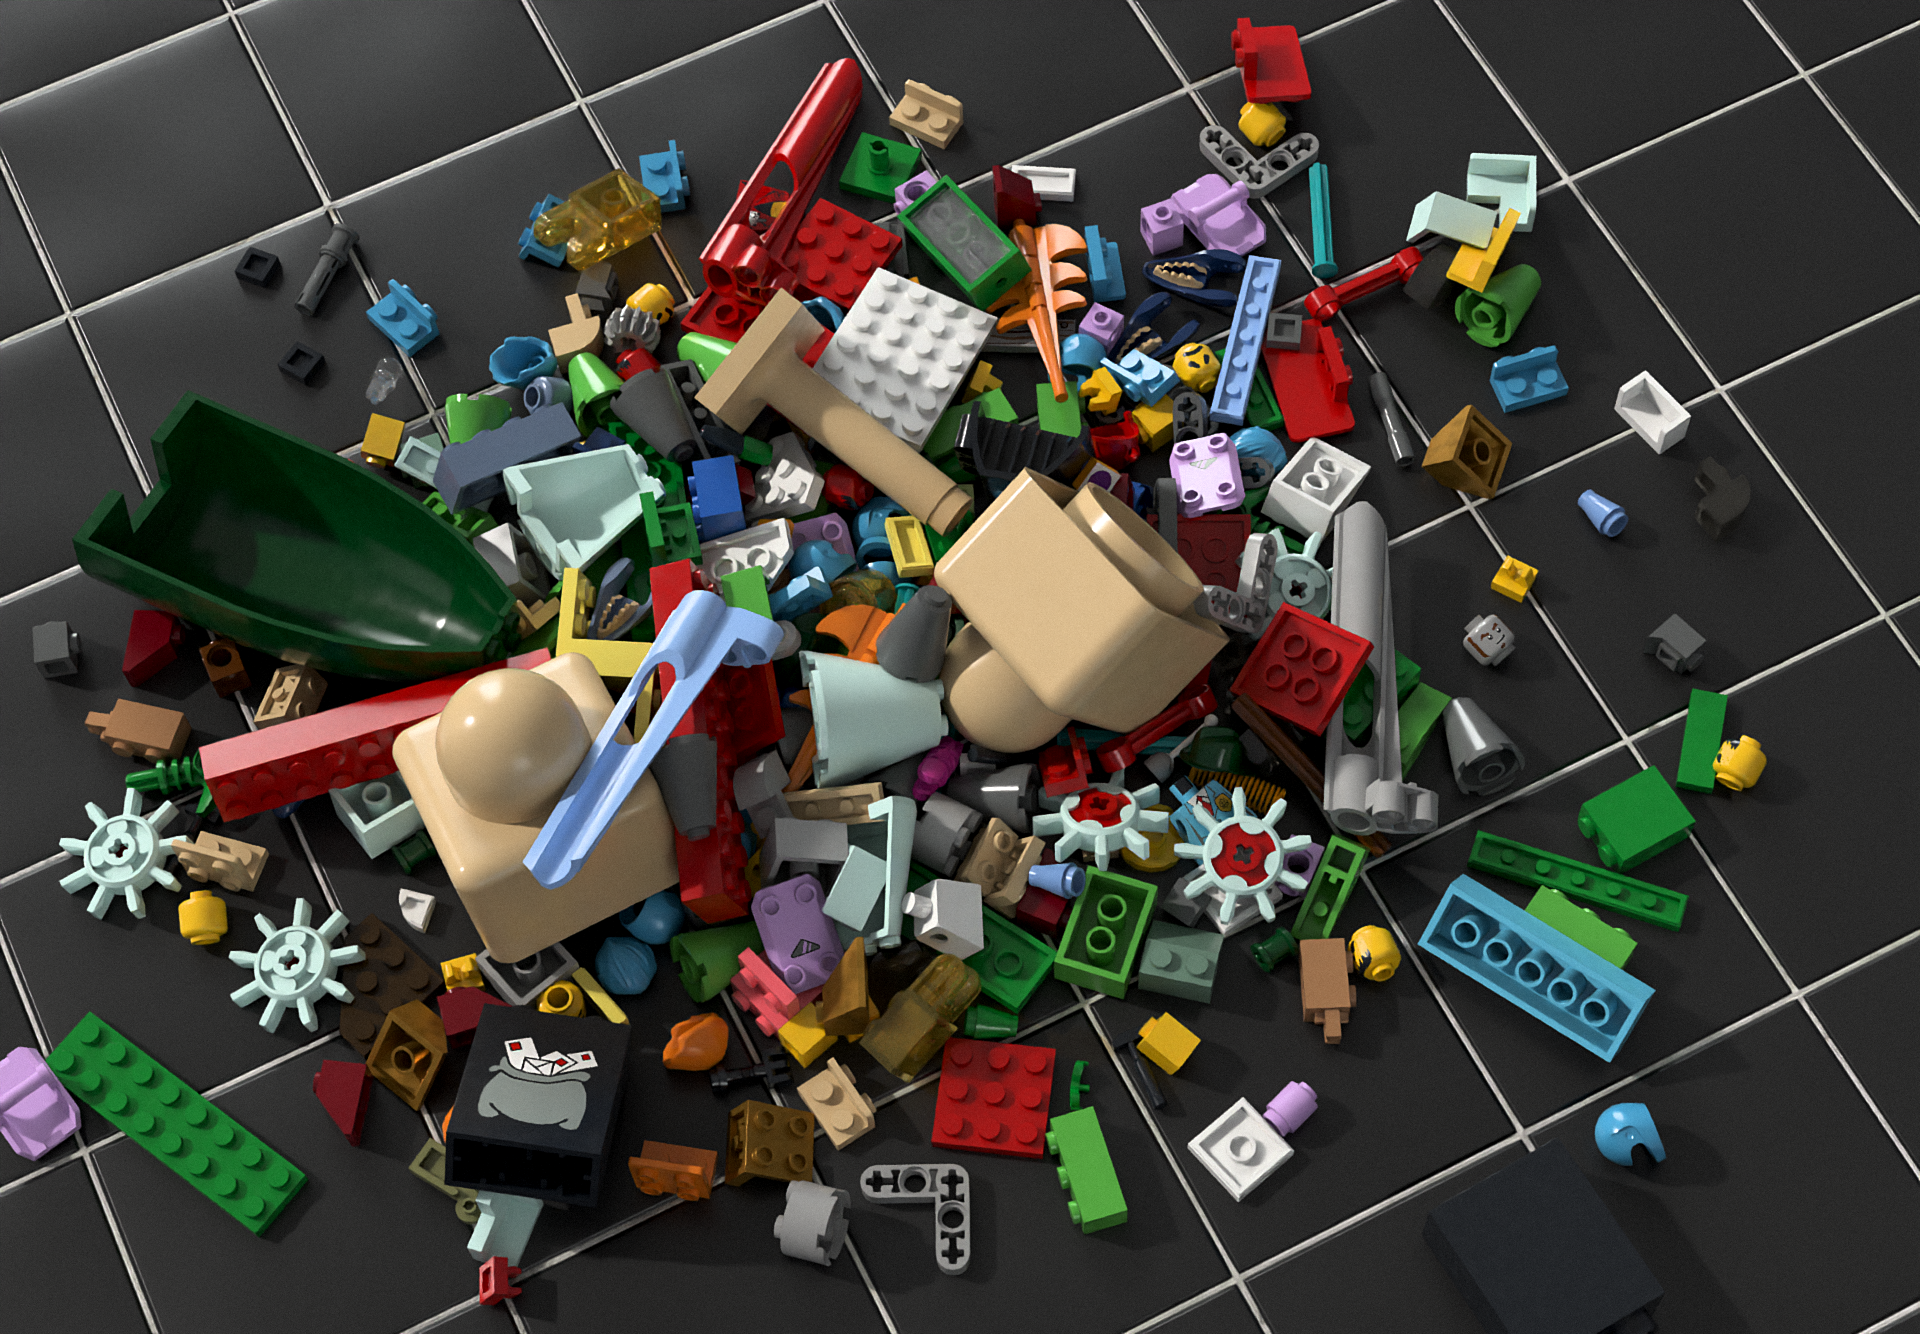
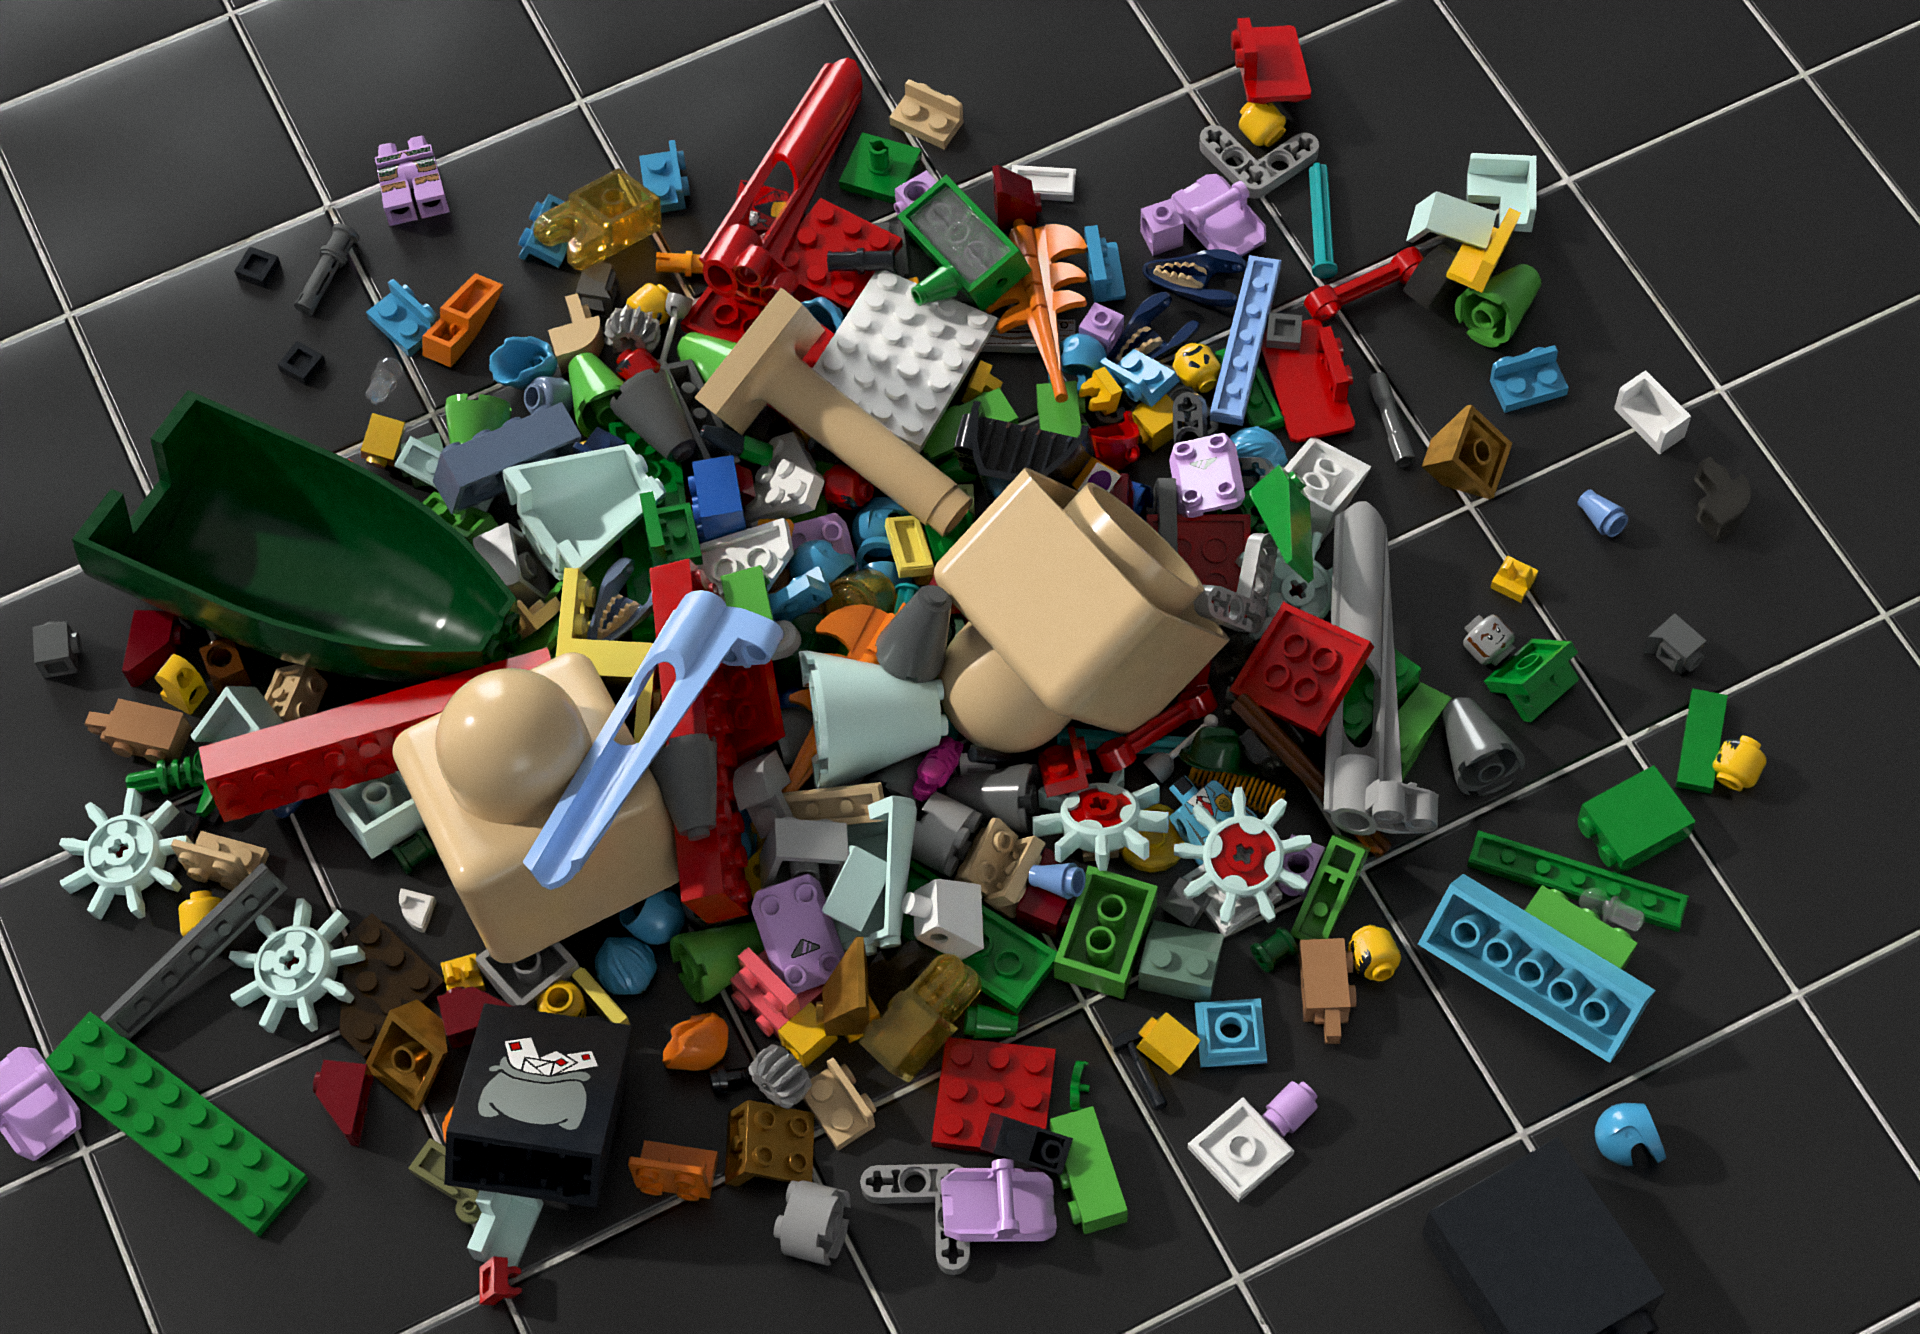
none -> dark grey tile [100,863,288,1040]
none -> yellow leg [155,654,209,716]
none -> light aqua panel [191,686,284,743]
none -> lavender hips [375,135,450,226]
none -> orange slope [422,273,503,368]
none -> light orange pin [656,250,703,277]
none -> hinge [658,292,693,365]
none -> light grey gear [748,1044,812,1109]
none -> black pin [827,248,895,274]
none -> green cone [911,266,962,306]
none -> lavender shield [941,1158,1057,1242]
none -> black slope [980,1112,1073,1175]
none -> medium azure piece [1195,998,1267,1068]
none -> green wedge [1248,464,1314,584]
none -> green bracket [1484,639,1580,722]
none -> clear axle [1579,888,1645,932]

